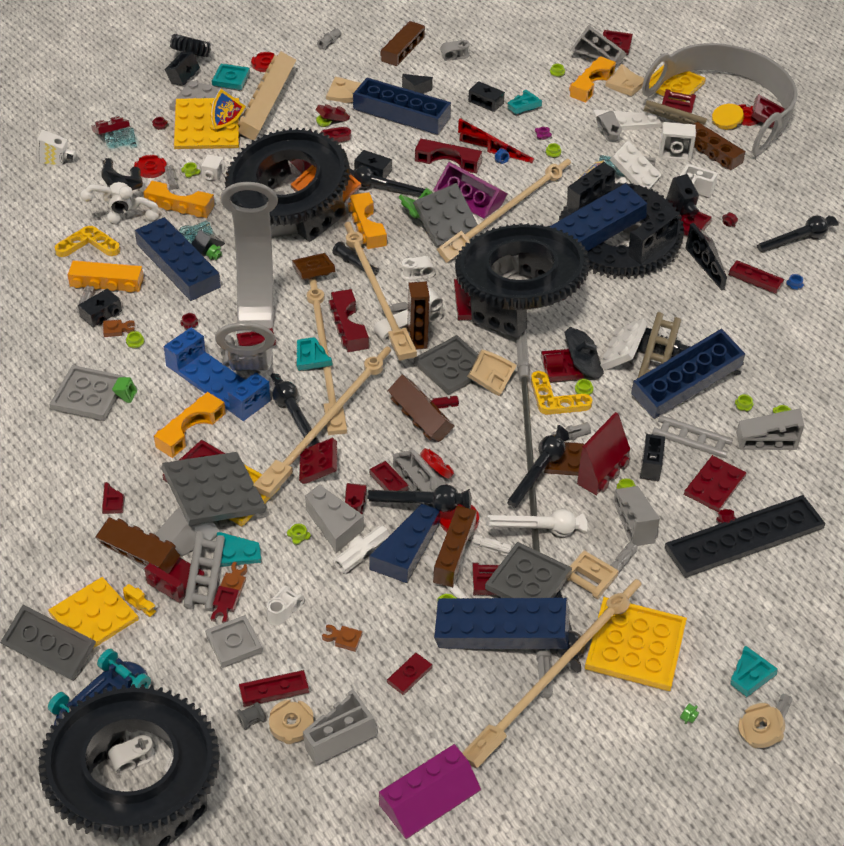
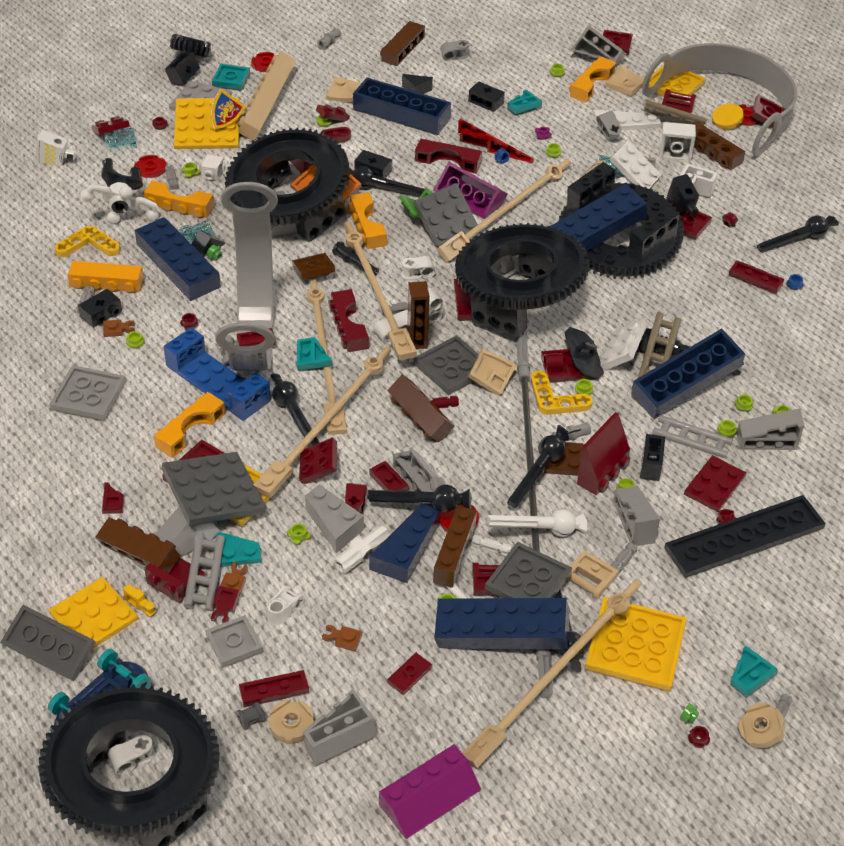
bright green slope [112,377,137,403] -> none
red tile [420,448,454,479] -> none
black wedge [685,223,727,291] -> none
none -> dark red plate [688,726,710,748]
none -> lime plate [717,420,737,437]

